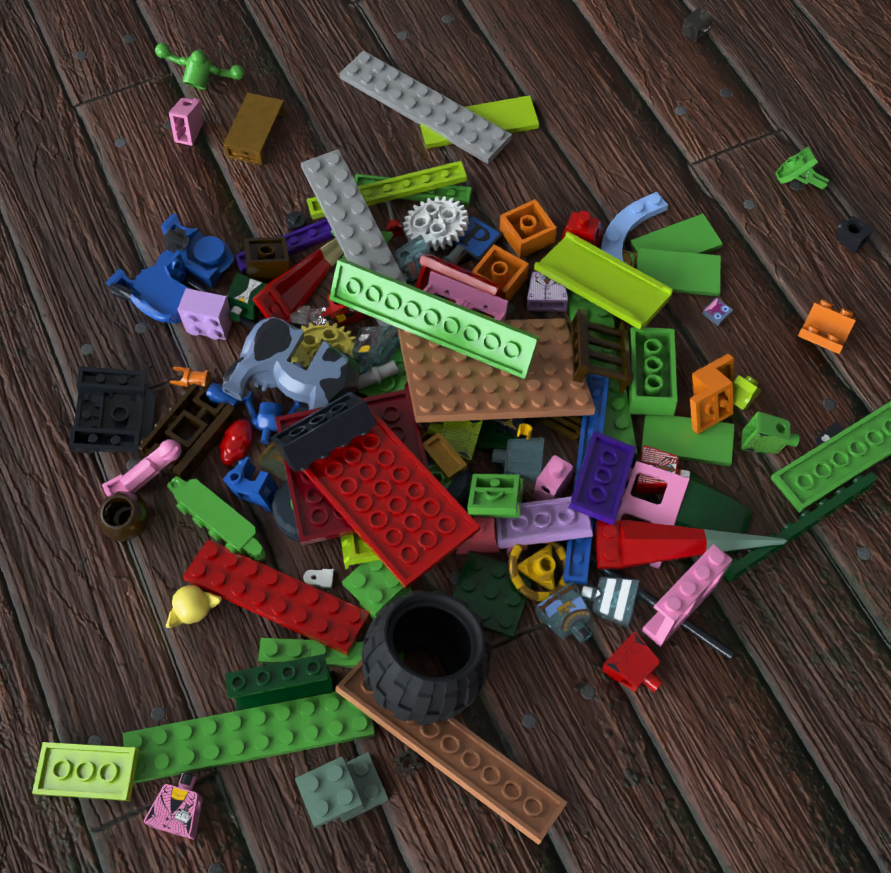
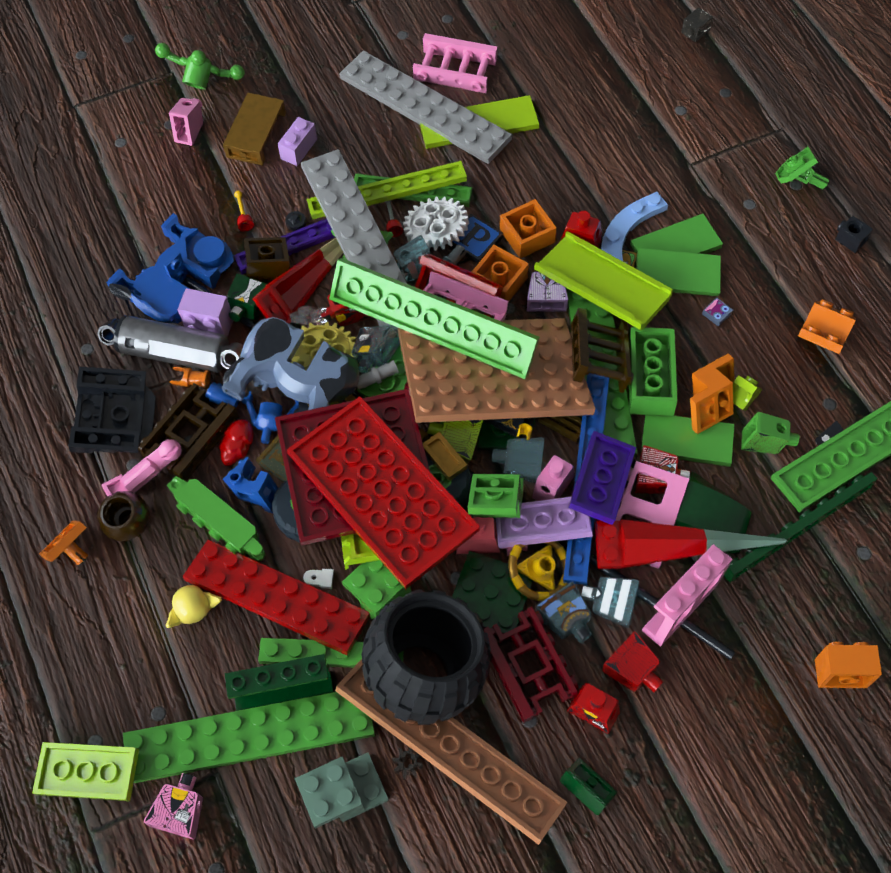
clear smoke gear [163,226,189,253] -> none
black slope [270,392,377,472] -> none
none -> orange tile [39,521,88,565]
none -> flat silver piece [97,315,243,372]
none -> red hinge [234,190,254,232]
none -> lavender brick [278,117,317,166]
none -> bright pink fence [413,33,497,93]
none -> dark red fence [484,606,579,724]
none -> dark green slope [560,758,618,815]
none -> red torso [567,683,620,734]
none -> orange brick [815,642,882,688]

